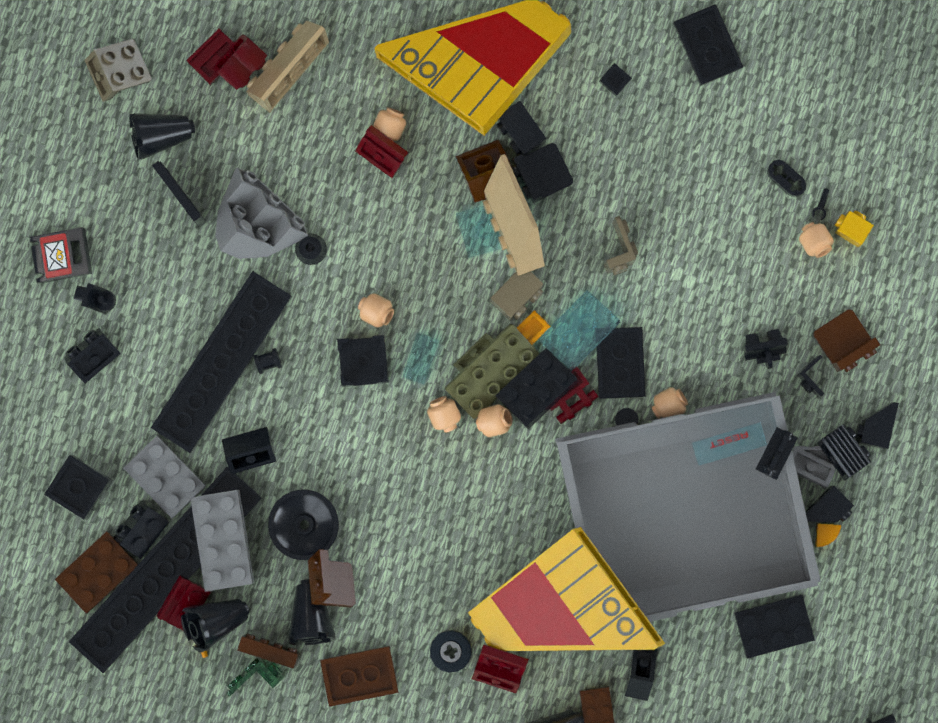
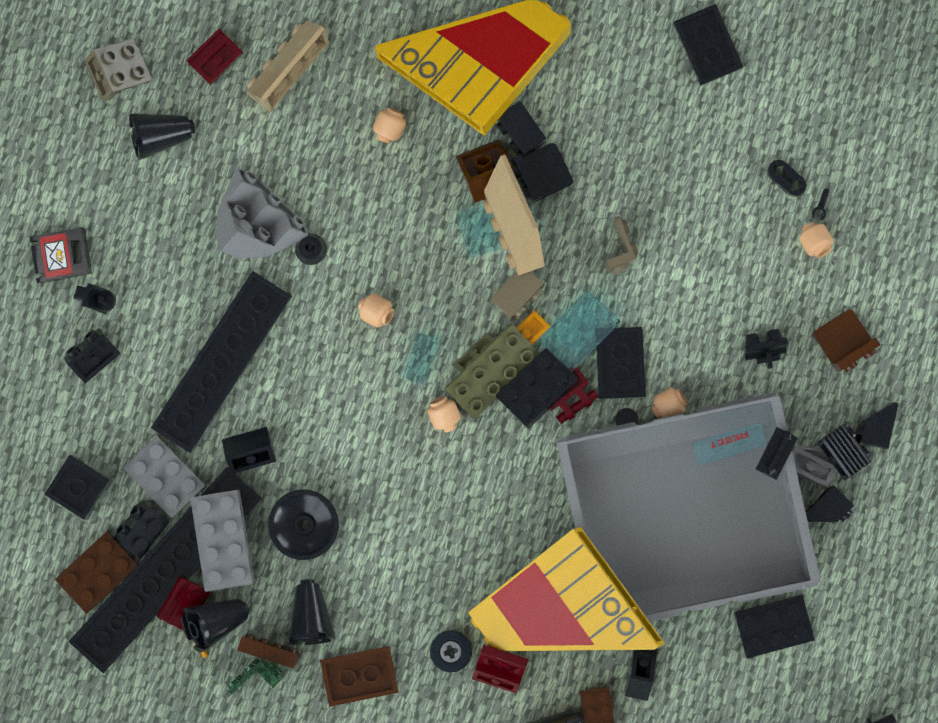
black tile [152,161,206,227] -> none
dark red brick [213,34,267,90] -> none
black bush [253,348,282,374] -> none
bracket [308,549,356,608] -> none
black panel [337,335,389,387] -> none
dark red plate [355,125,409,178] -> none
light nougat head [476,404,513,437] -> none
black tile [599,63,632,97] -> none
black bracket [797,355,824,398] -> none
light orange tile [815,524,841,547] -> none
yellow brick [834,210,874,247] -> none

